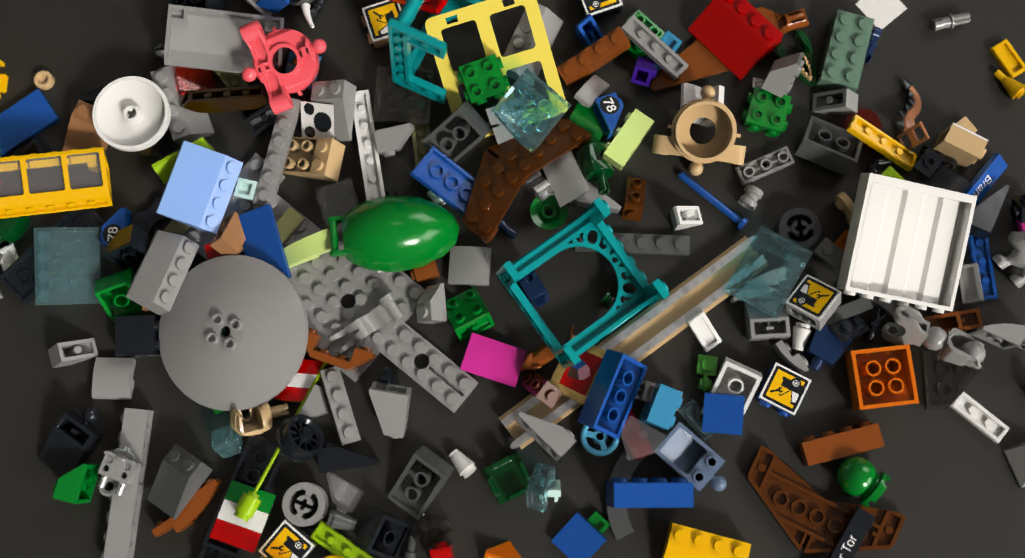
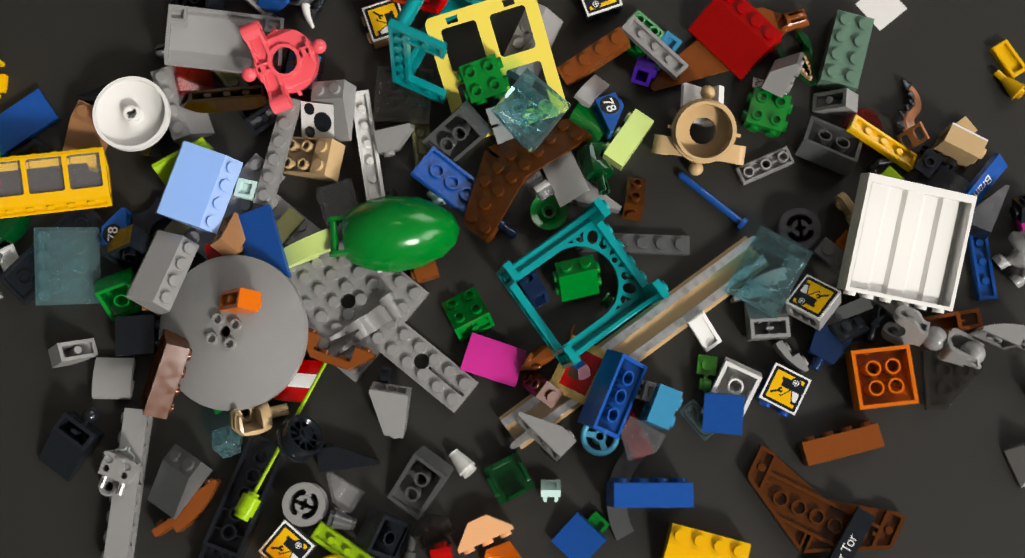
tan tile [34,70,55,90] -> none
green slope [52,464,101,504] -> none
sticker [209,480,276,553] -> none
light grey slope [299,384,329,418] -> none
light grey plate [319,366,361,446] -> none
light grey slope [416,283,447,324] -> none
light grey slope [448,246,491,286] -> none
clear light blue slope [526,462,556,513] -> none
blue slope [575,14,604,48] -> none
sand blue slope [654,422,727,492] -> none
white slope [670,206,703,231] -> none
light grey wheel [738,184,764,210] -> none
white cone [792,322,812,351] -> none
green tile [837,457,891,508] -> none
dark blue piece [865,26,882,63] -> none
light grey axle [931,12,971,31] -> none
white tile [948,390,1010,443] -> none
light grey tile [959,263,984,304] -> none
none -> reddish brown slope [141,329,192,419]
none -> orange slope [218,287,262,314]
none -> light nougat slope [458,514,514,555]
none -> green brick [552,255,602,302]

